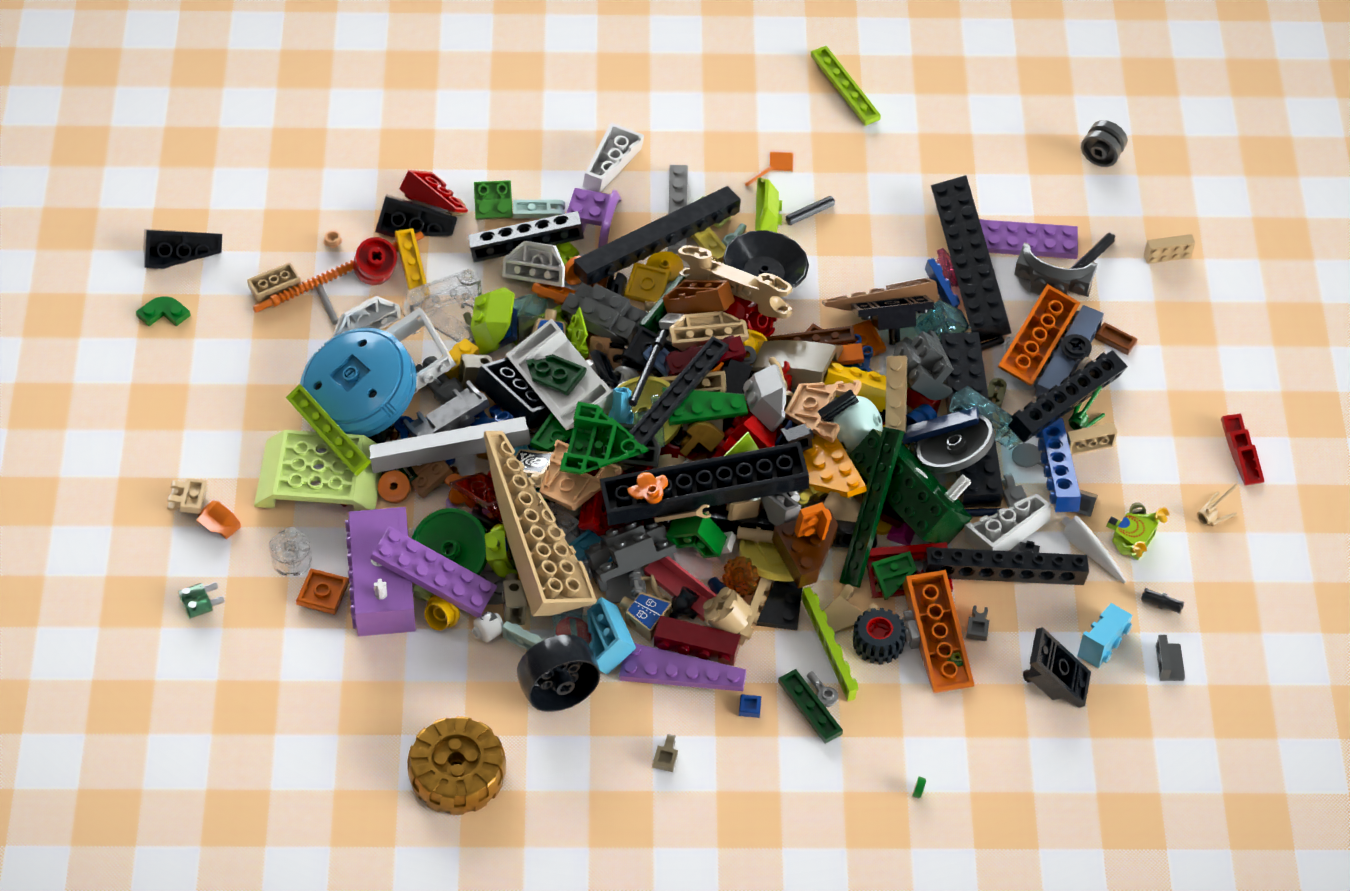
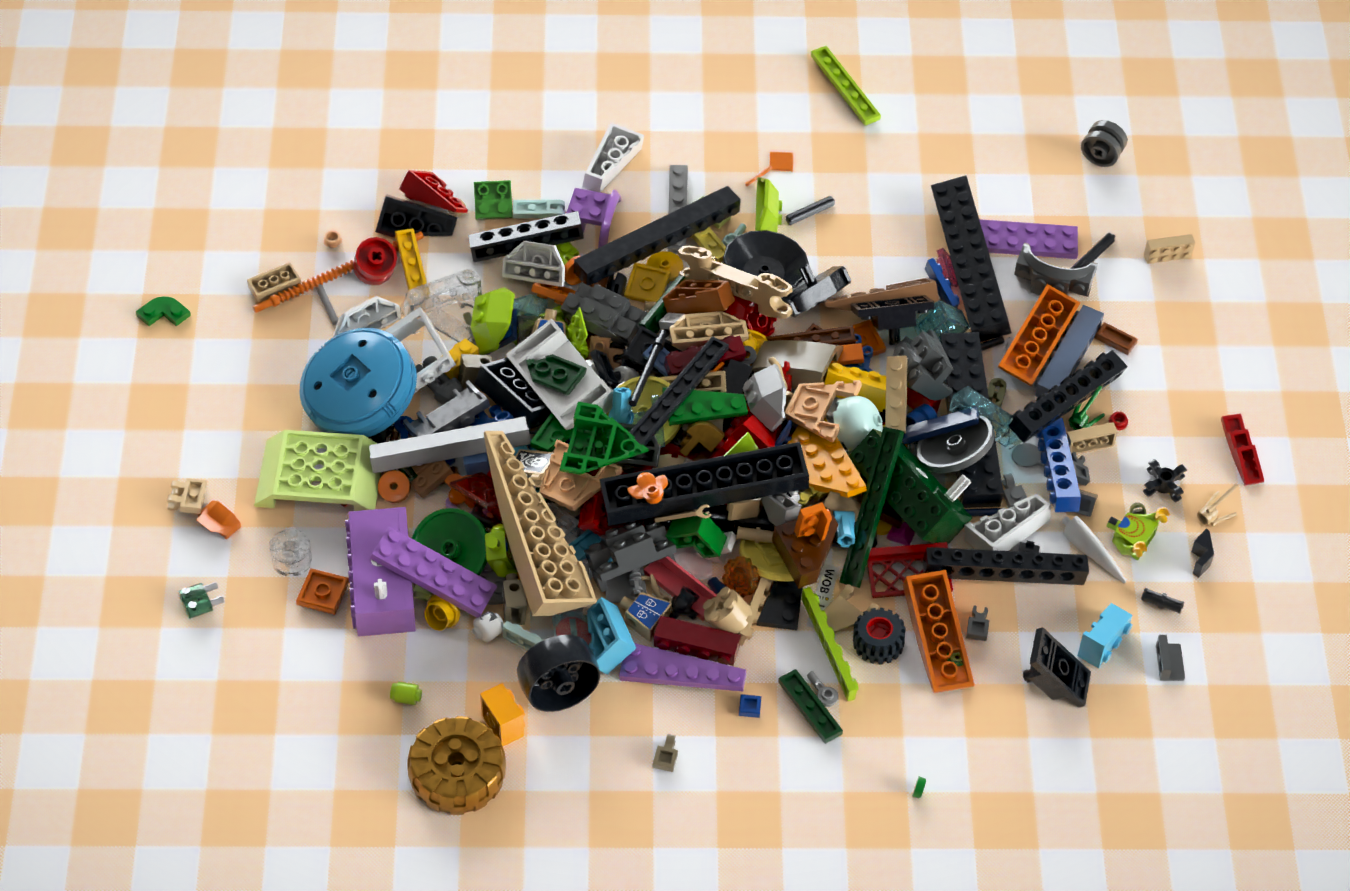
black wedge [143,228,223,269] -> none
lime plate [285,384,371,476] -> none
brick [781,423,814,451] -> none
black tile [817,390,860,422] -> none
green wing [871,551,917,600] -> none
light grey plate [902,610,920,649] -> none
black gear [1060,334,1092,361] -> none
none -> lime brick [390,681,422,705]
none -> medium blue brick [463,452,490,476]
none -> light orange brick [480,683,525,746]
none -> piece [781,264,851,318]
none -> white sticker [806,564,840,628]
none -> medium azure piece [833,511,855,547]
none -> dark grey plate [1071,452,1090,486]
none -> red plate [1108,412,1128,430]
none -> black pin [1143,459,1187,503]
none -> black slope [1191,529,1214,578]

